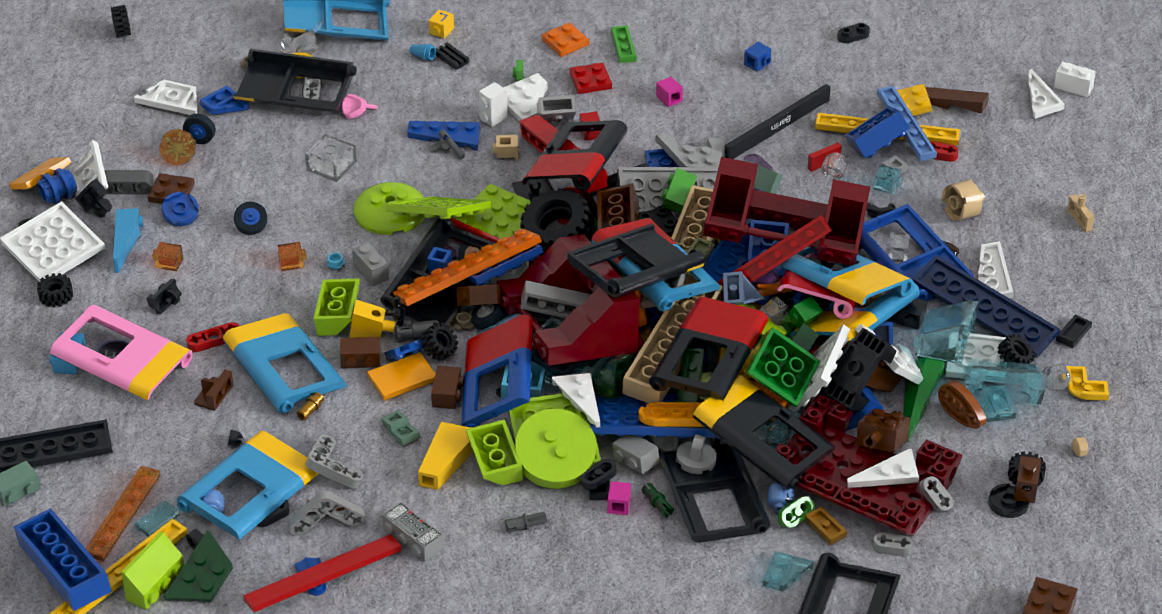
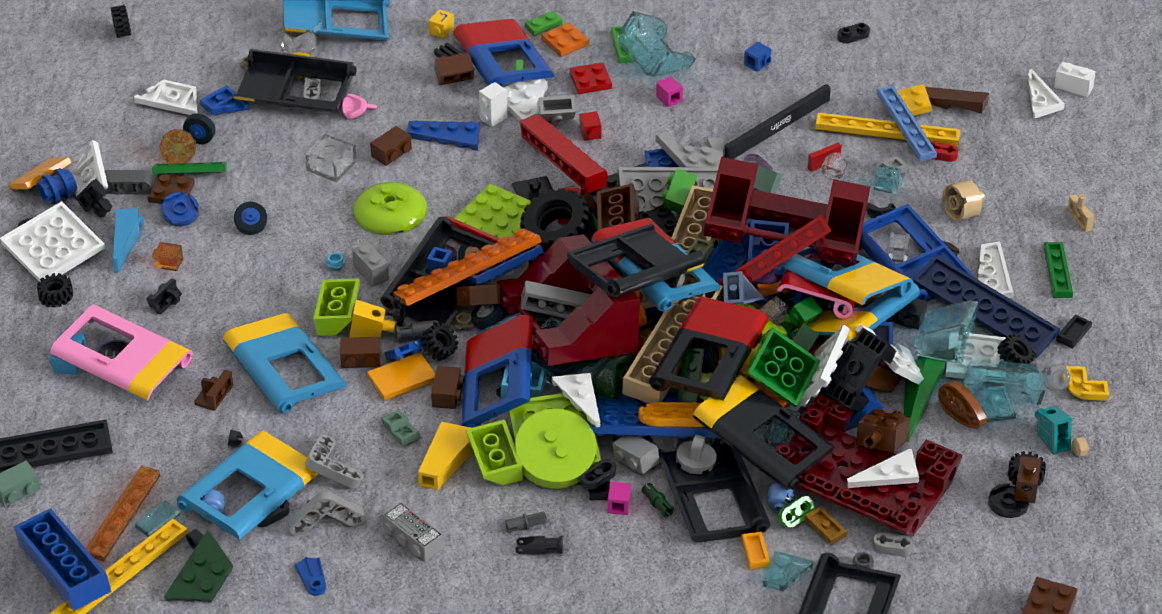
lime slope [121,531,184,610] -> none
red beam [186,322,240,352] -> none
red tile [243,534,402,612] -> none
clear orange brick [278,242,307,271] -> none
pearl gold pin [296,392,324,421] -> none
lime plate [387,196,492,219] -> none
dark azure cone [410,44,436,61] -> none
dark grey hose [430,130,465,159] -> none
tan brick [493,135,518,160] -> none
piece [522,120,628,191] -> none
blue slope [844,106,910,158] -> none
light grey beam [919,476,953,512] -> none
none -> green tile [152,162,227,174]
none -> reddish brown brick [370,126,412,166]
none -> reddish brown brick [434,53,474,86]
none -> piece [453,19,555,88]
none -> black piece [516,536,563,555]
none -> bright green plate [525,11,563,36]
none -> clear light blue windscreen [617,11,696,77]
none -> light orange tile [741,532,771,570]
none -> dark grey tile [852,552,874,569]
none -> teal torso [1035,406,1072,455]
none -> green tile [1044,242,1073,298]

